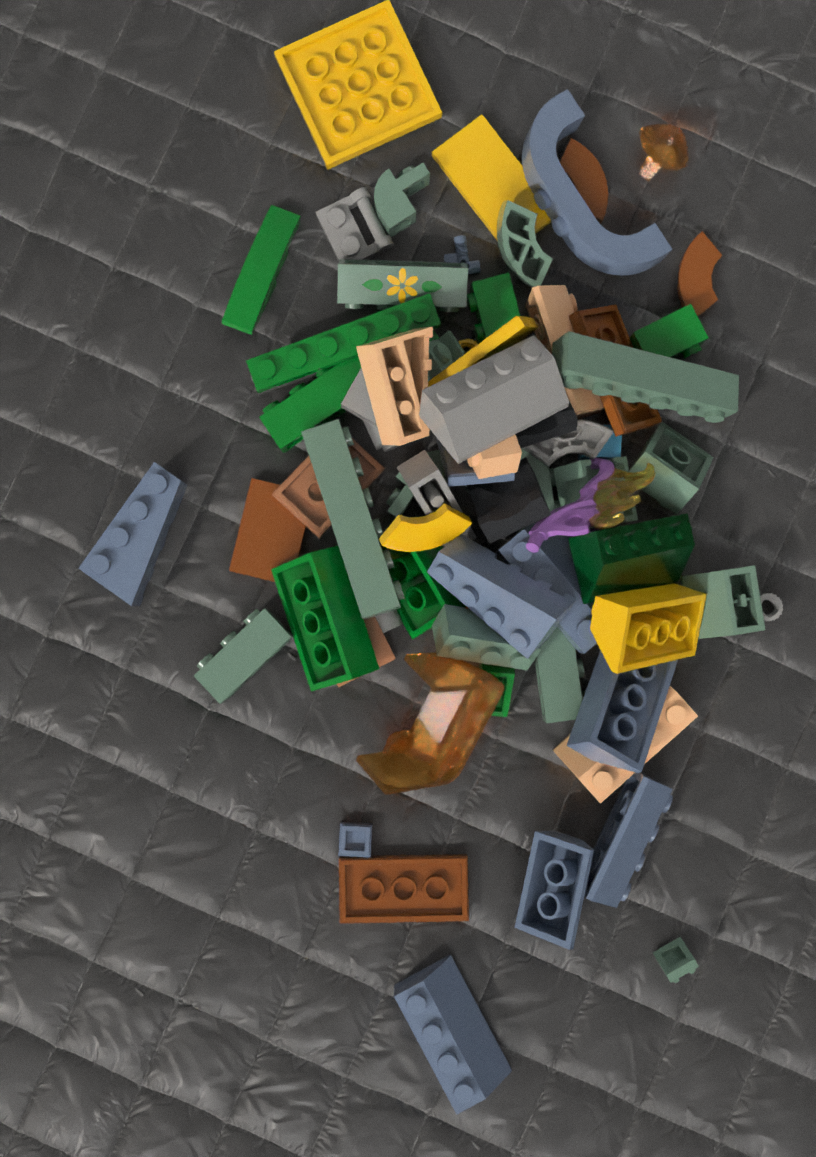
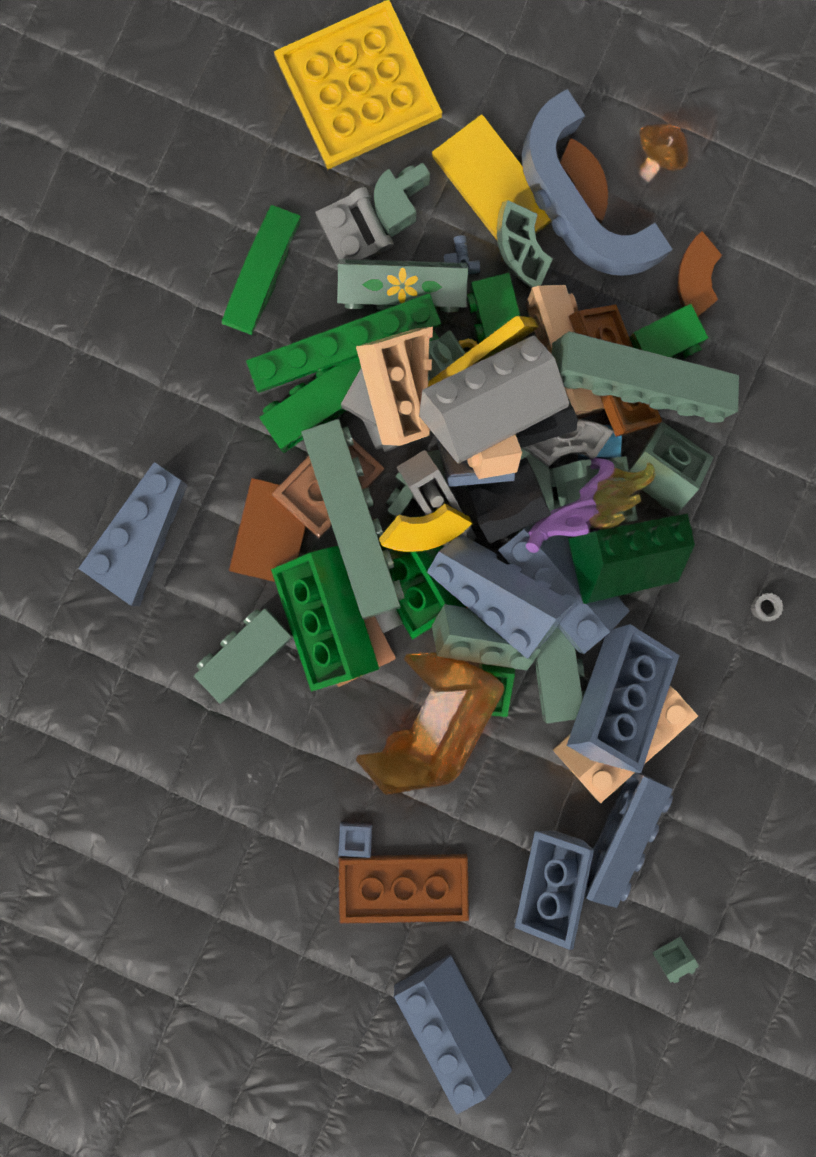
yellow slope [590,583,707,674] -> none
sand green slope [680,565,766,639] -> none

